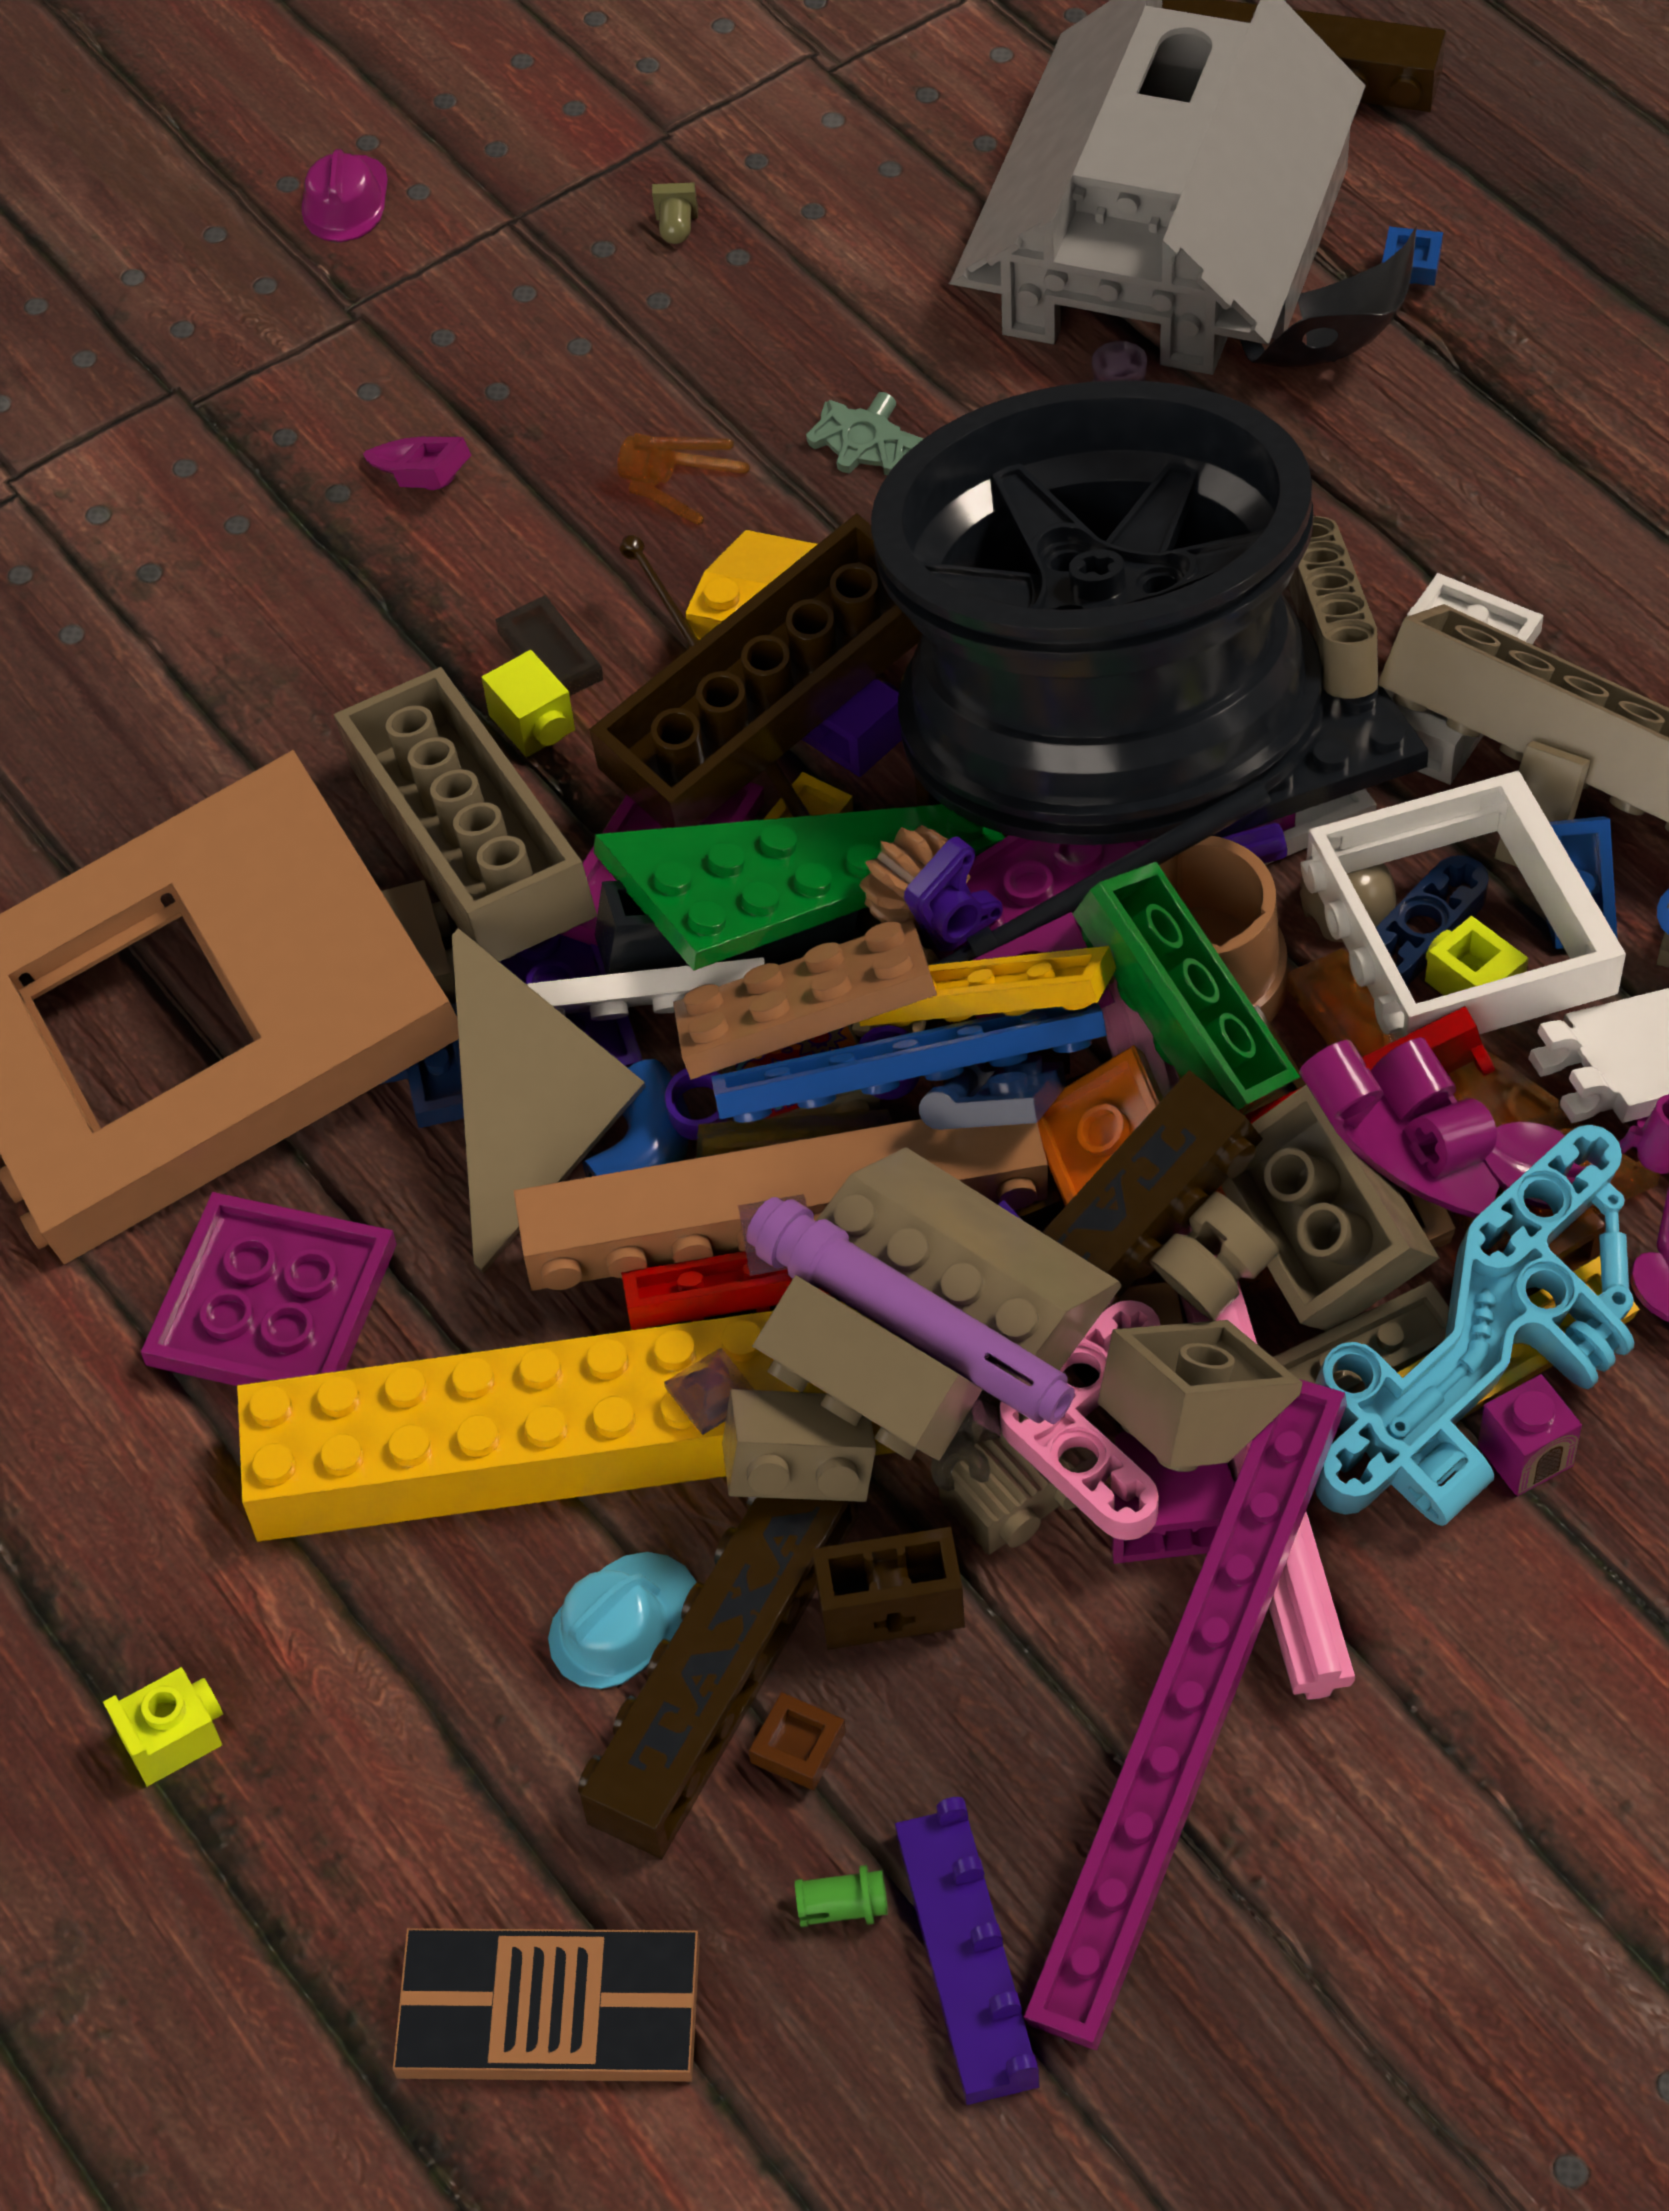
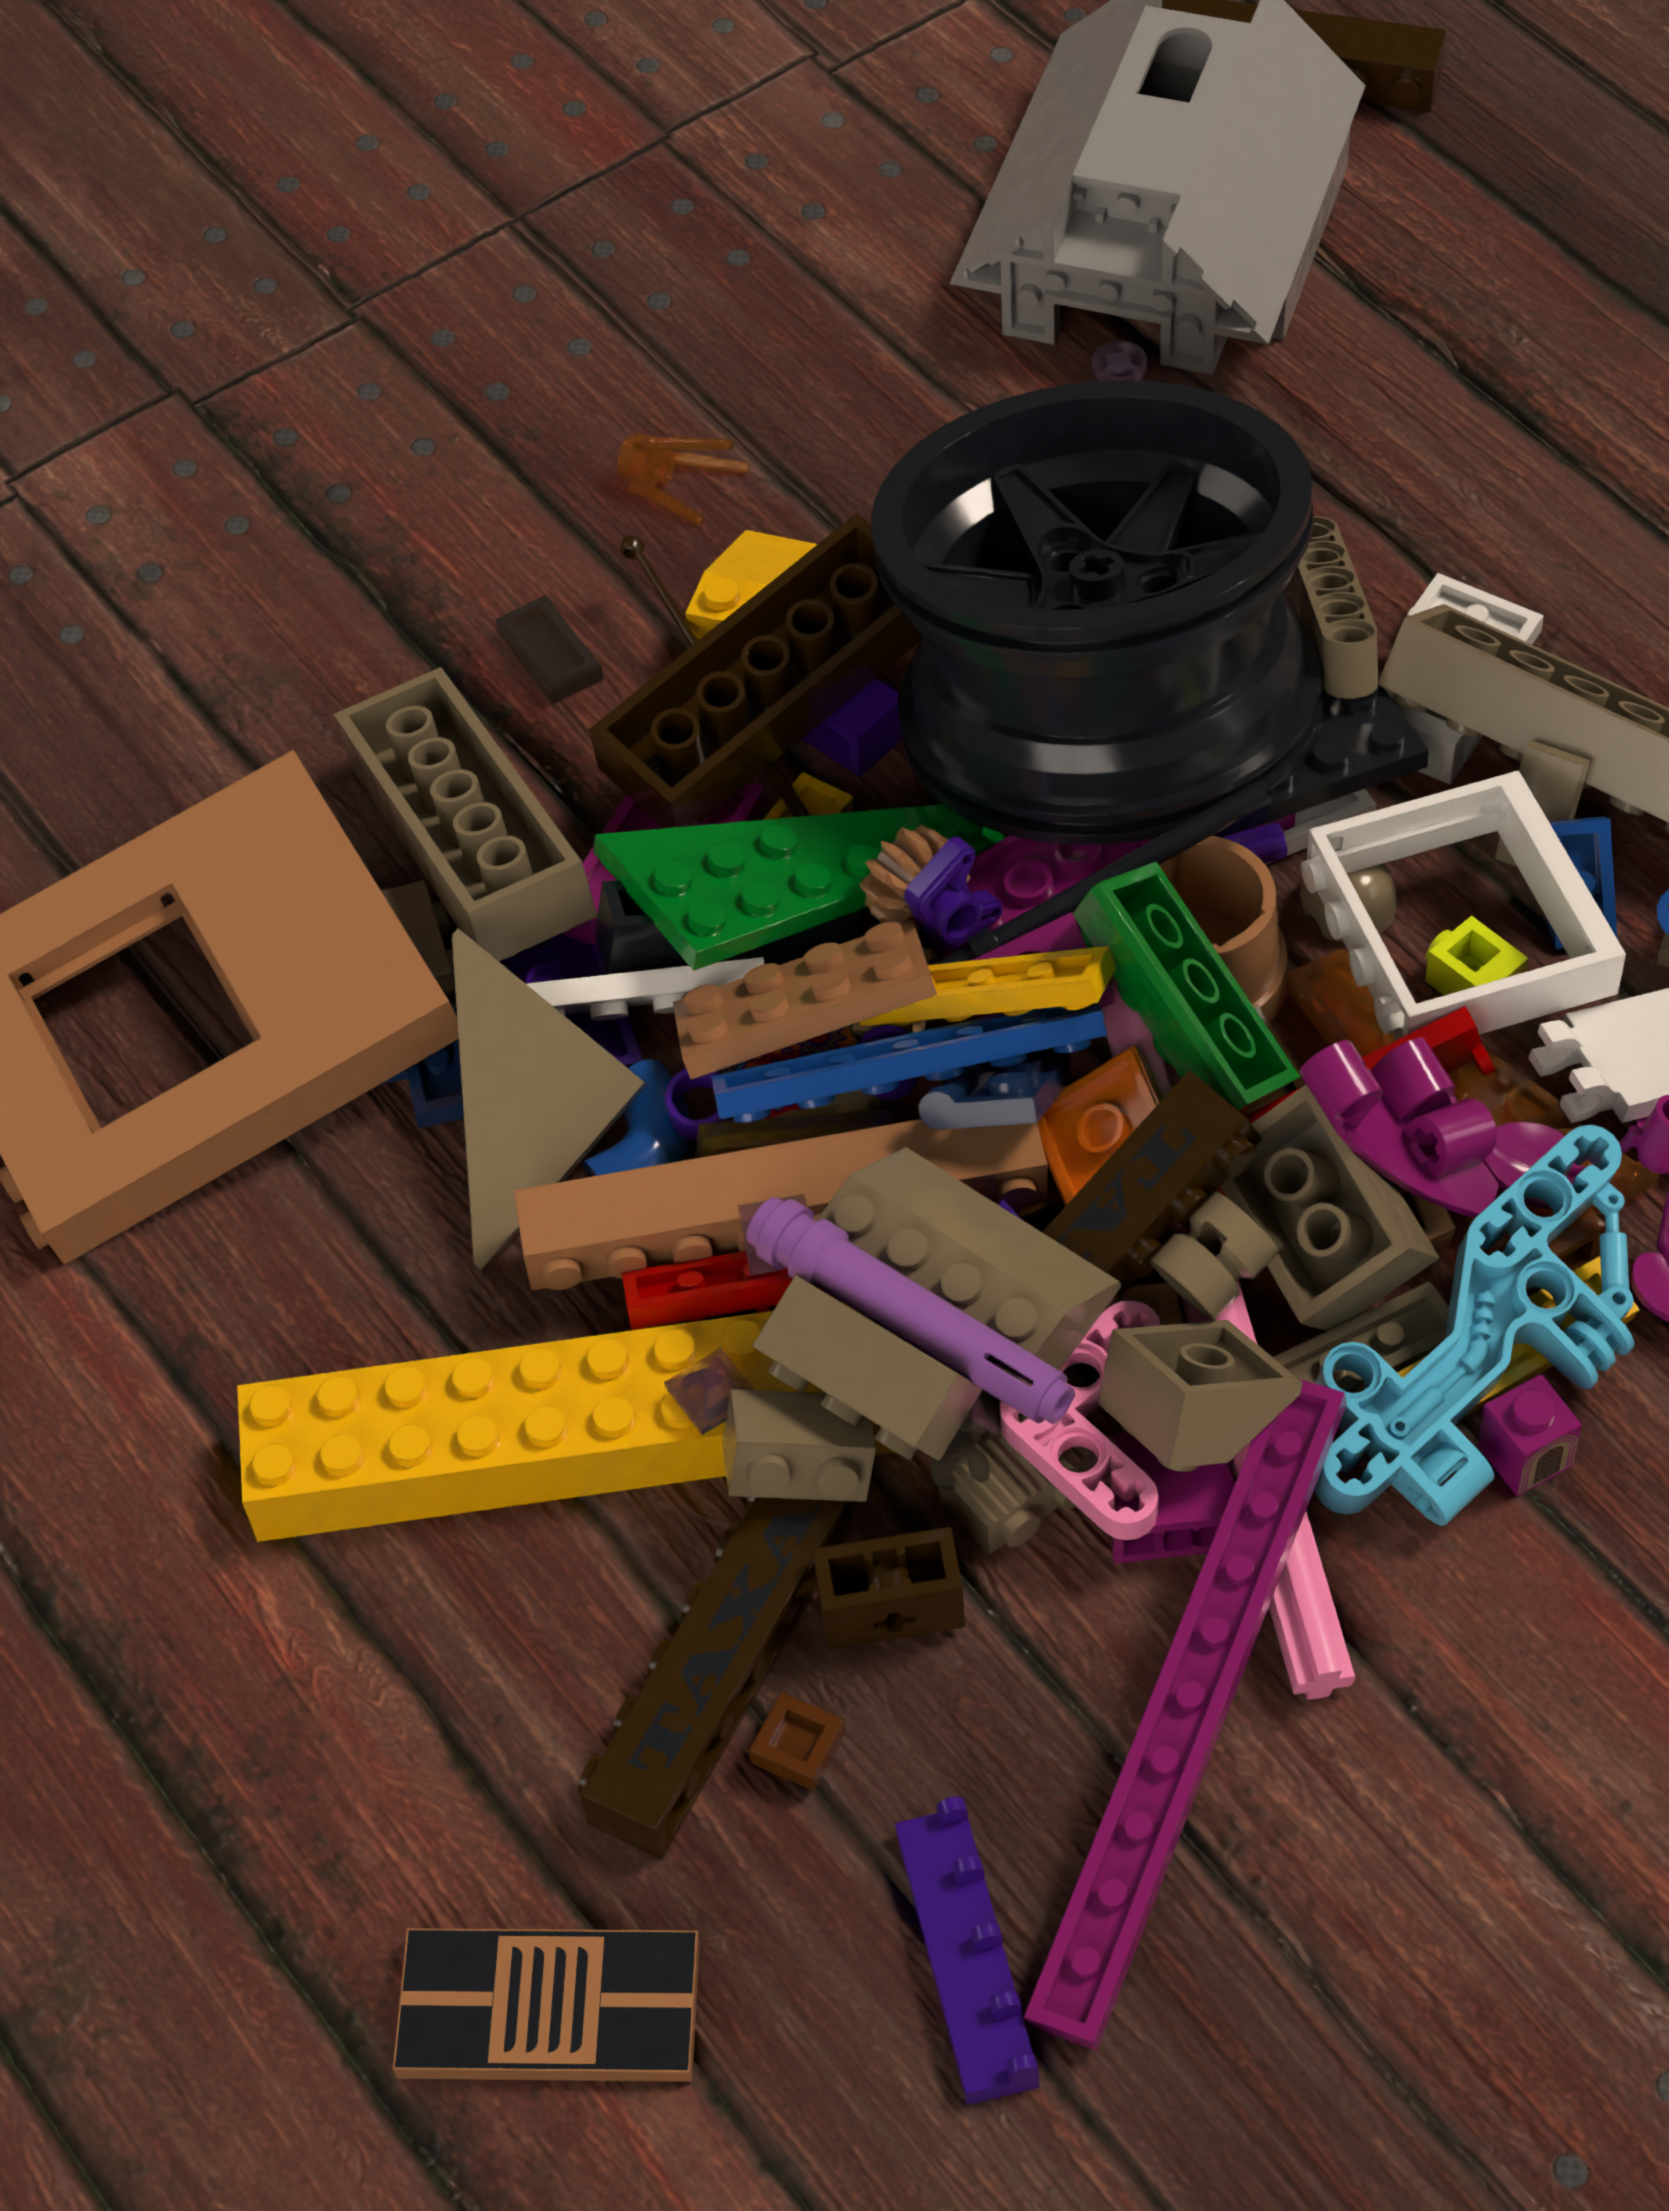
neon yellow brick [103,1667,223,1787] -> none
magenta plate [141,1192,397,1386] -> none
magenta piece [302,149,388,242] -> none
magenta plate [363,437,472,490] -> none
neon yellow brick [481,650,575,758] -> none
medium azure piece [548,1552,697,1689] -> none
olive piece [652,183,698,244] -> none
bright green pin [795,1865,888,1928] -> none
sand green piece [806,392,924,475] -> none
black piece [1240,226,1417,367] -> none
dark blue beam [1363,855,1489,991] -> none
blue plate [1382,226,1443,286] -> none

